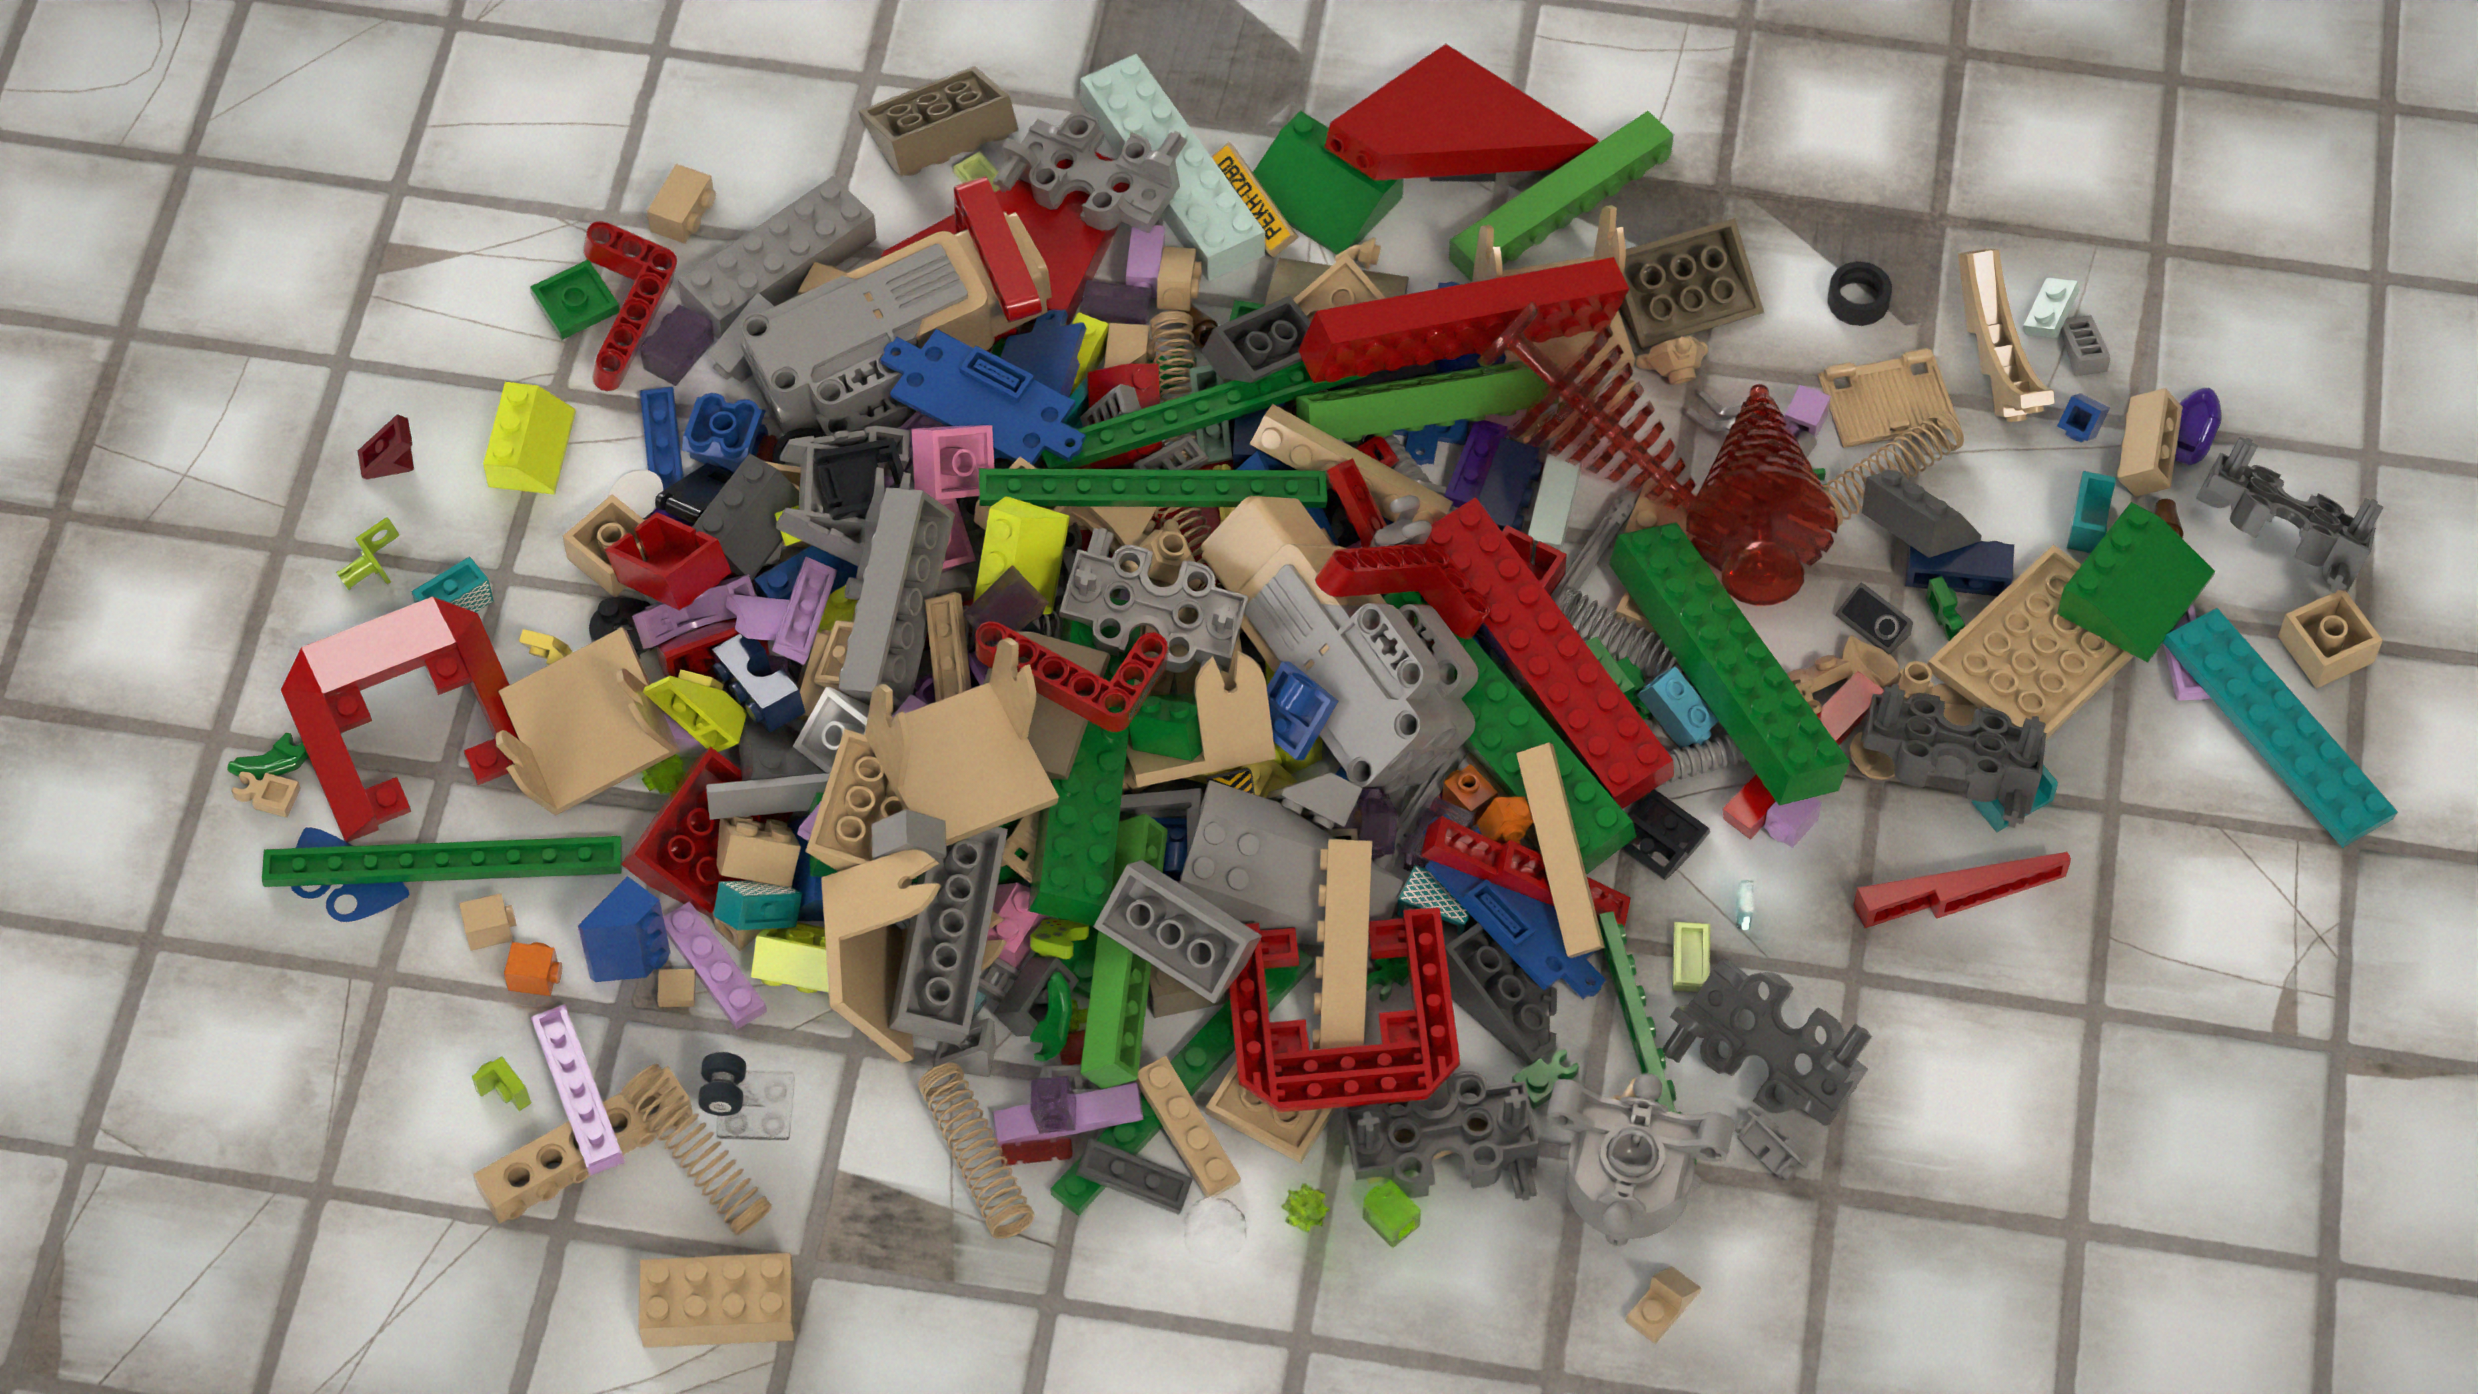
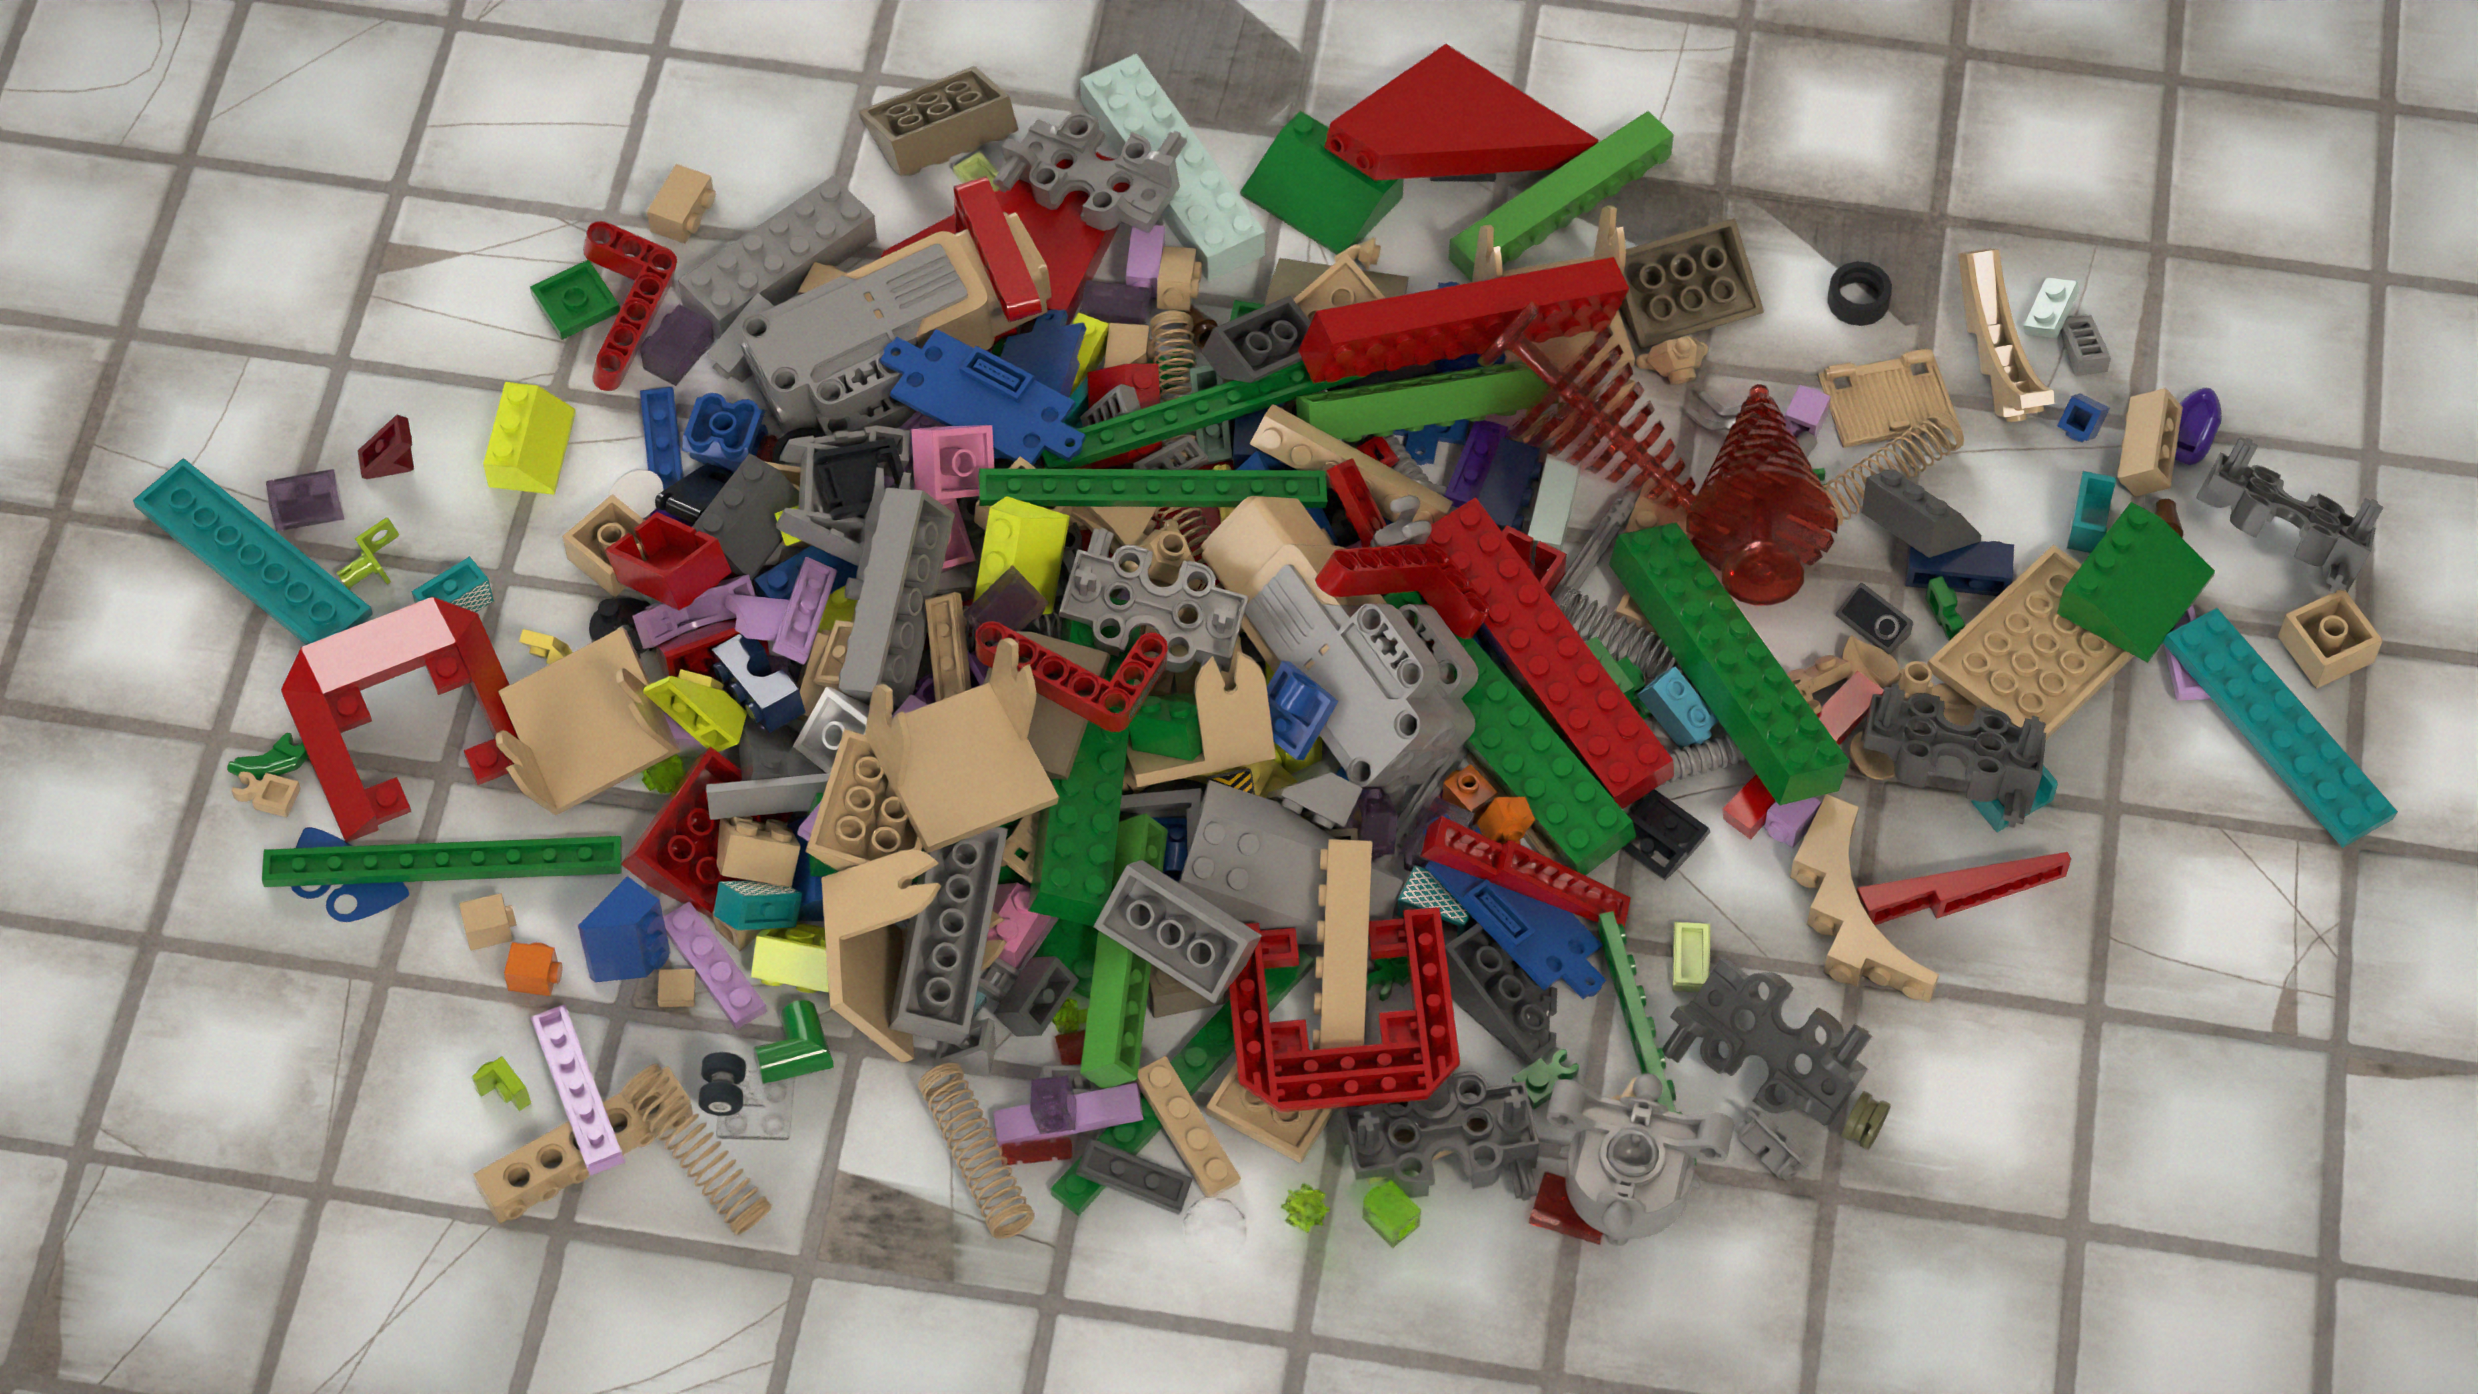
tan brick [639,1253,795,1348] -> none
light grey slope [872,809,946,860] -> none
lime piece [1030,919,1089,959] -> none
green piece [1030,972,1073,1062] -> none
tile [1211,142,1298,258] -> none
tan tile [1516,742,1605,958] -> none
tan slope [1626,1266,1702,1344] -> none
clear light blue tile [1736,880,1754,930] -> none
none -> teal plate [133,458,373,645]
none -> clear purple brick [266,469,344,531]
none -> green brick [753,1000,834,1084]
none -> clear red plate [1529,1171,1604,1245]
none -> tan arch [1790,794,1939,1003]
none -> olive wheel [1841,1091,1891,1150]

